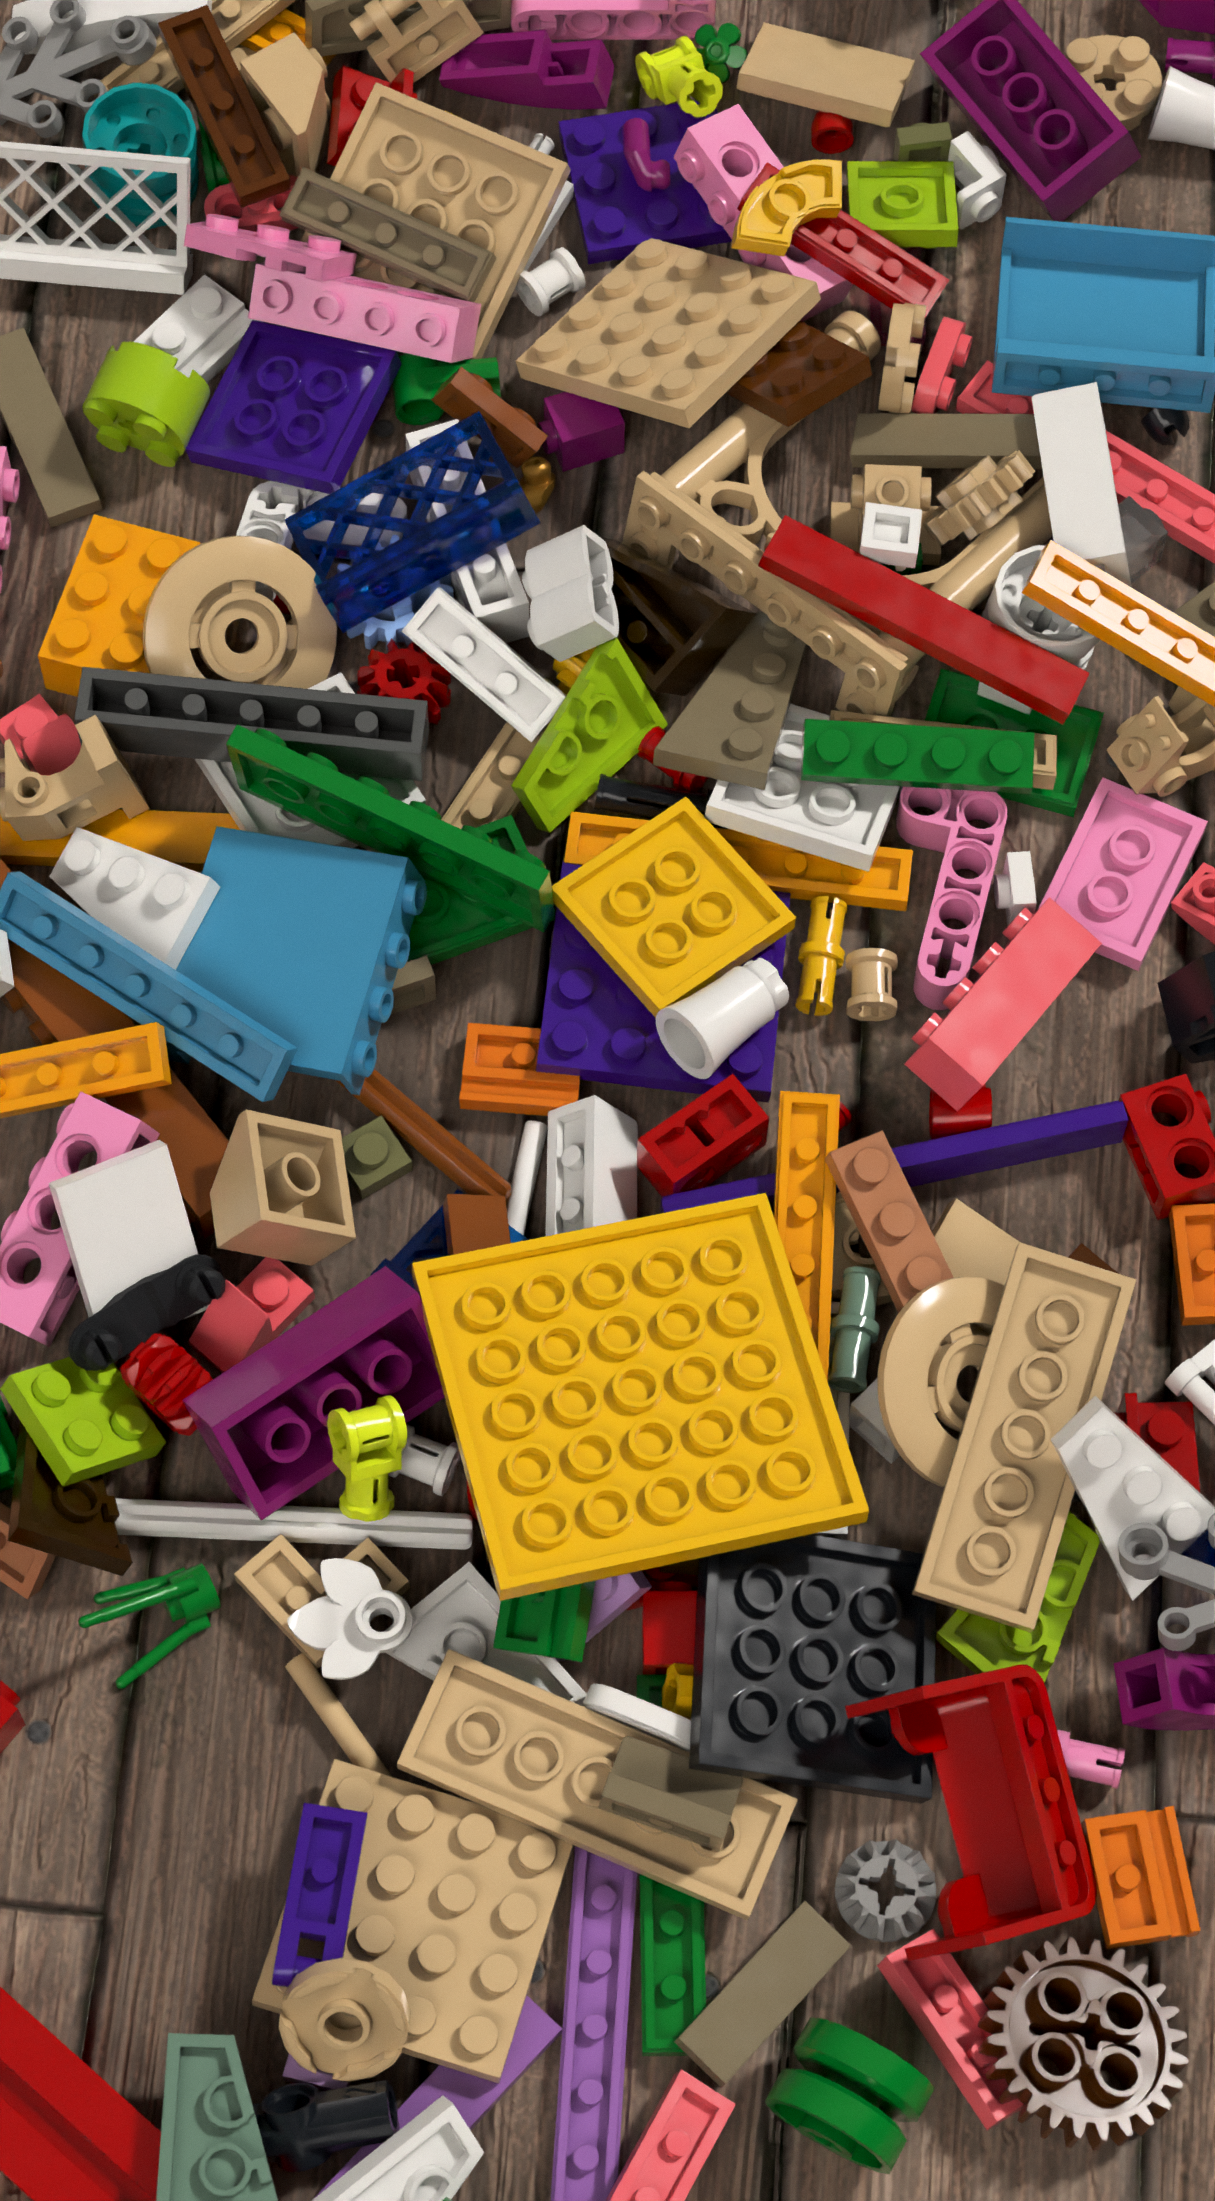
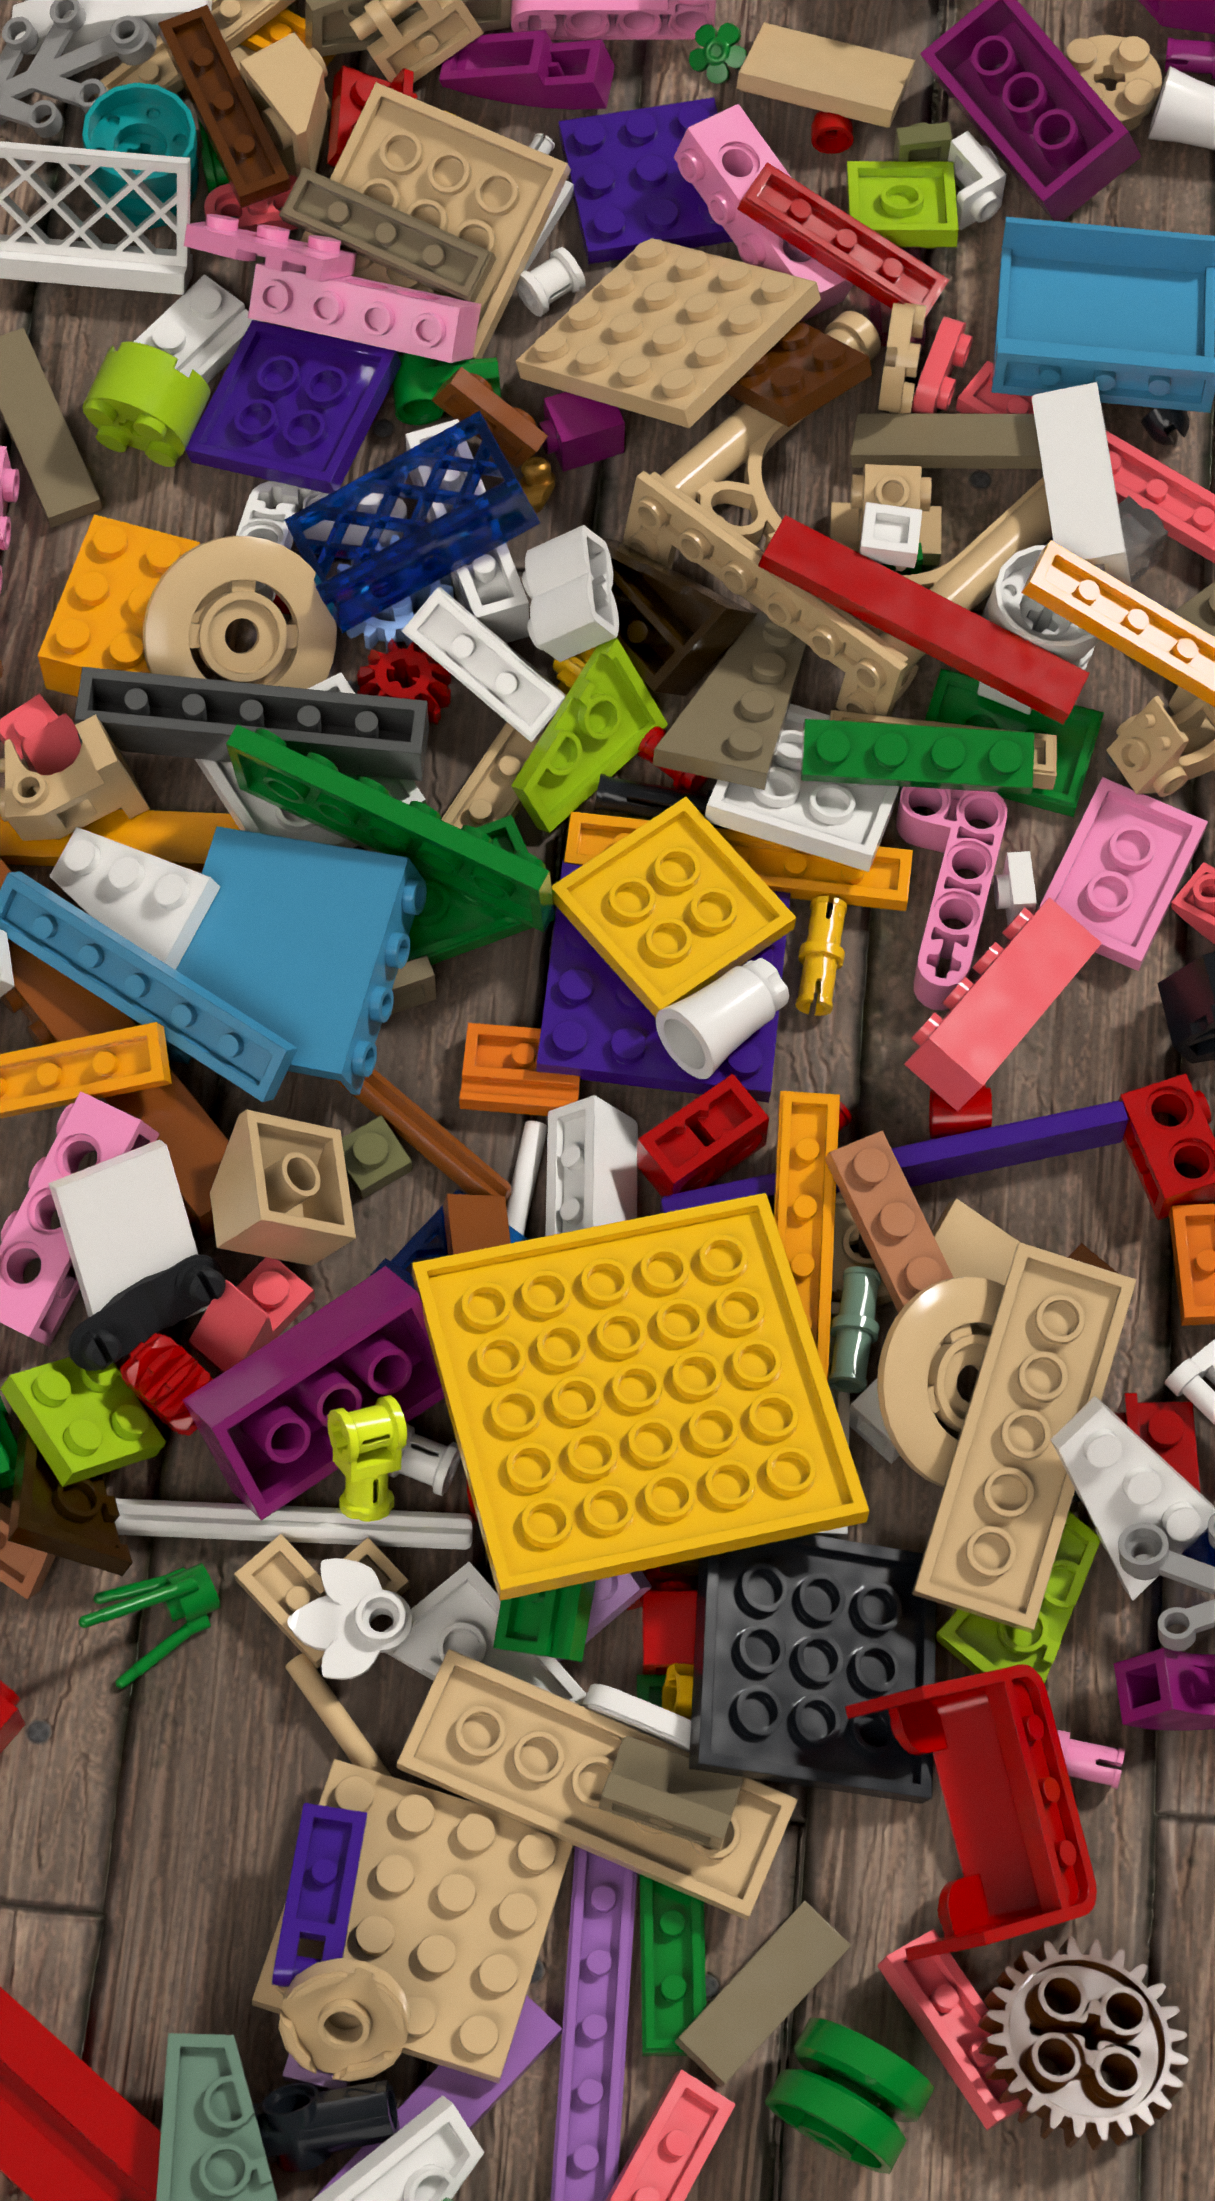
magenta arm [622,118,670,192] -> none
neon yellow connector [635,35,723,118] -> none
yellow tile [731,159,842,256] -> none
light grey gear [835,1839,936,1942] -> none
tan bush [846,948,898,1021] -> none
tan gear [922,450,1035,546] -> none
orange plate [1081,1806,1201,1949] -> none

